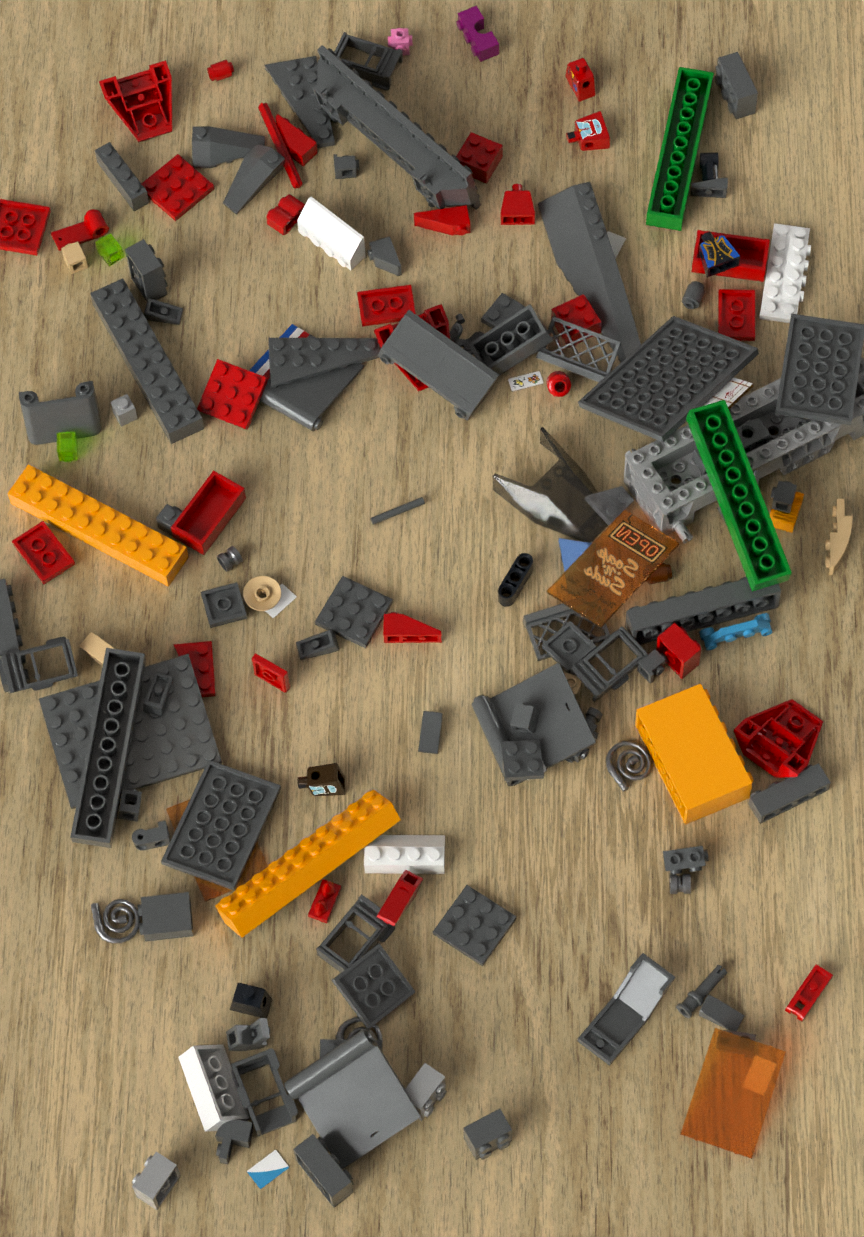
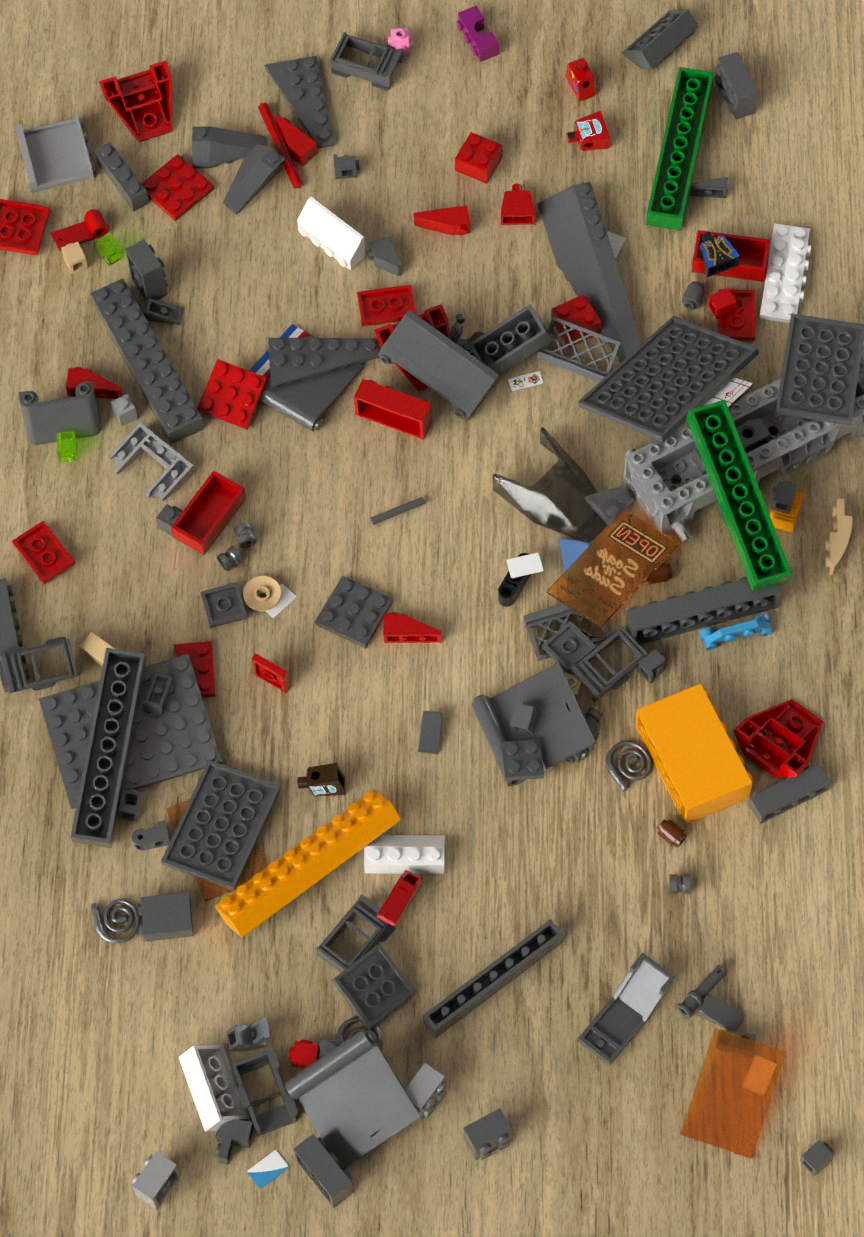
light orange brick [8,464,189,587] -> none
red brick [207,60,234,82] -> none
black torso [230,983,273,1018] -> none
red brick [266,194,305,235] -> none
dark grey slope [296,629,340,660] -> none
red tile [308,879,342,923] -> none
dark grey piece [312,45,481,210] -> none
dark grey plate [433,885,516,966] -> none
dark grey plate [481,293,525,329] -> none
red head [546,371,571,397] -> none
red brick [656,623,701,679] -> none
dark grey brick [663,846,709,874] -> none
black piece [700,153,719,181] -> none
red plate [785,964,833,1022] -> none
none -> light grey panel [15,111,96,193]
none -> red slope [66,367,123,399]
none -> light grey wedge [109,422,197,501]
none -> flat silver wheel [234,522,257,548]
none -> red brick [288,1040,320,1069]
none -> red piece [354,379,432,440]
none -> dark grey brick [423,919,564,1038]
none -> white sticker [506,553,544,578]
none -> dark grey slope [622,9,699,70]
none -> reddish brown brick [657,819,687,848]
none -> red brick [708,288,738,320]
none -> dark grey brick [800,1140,834,1176]

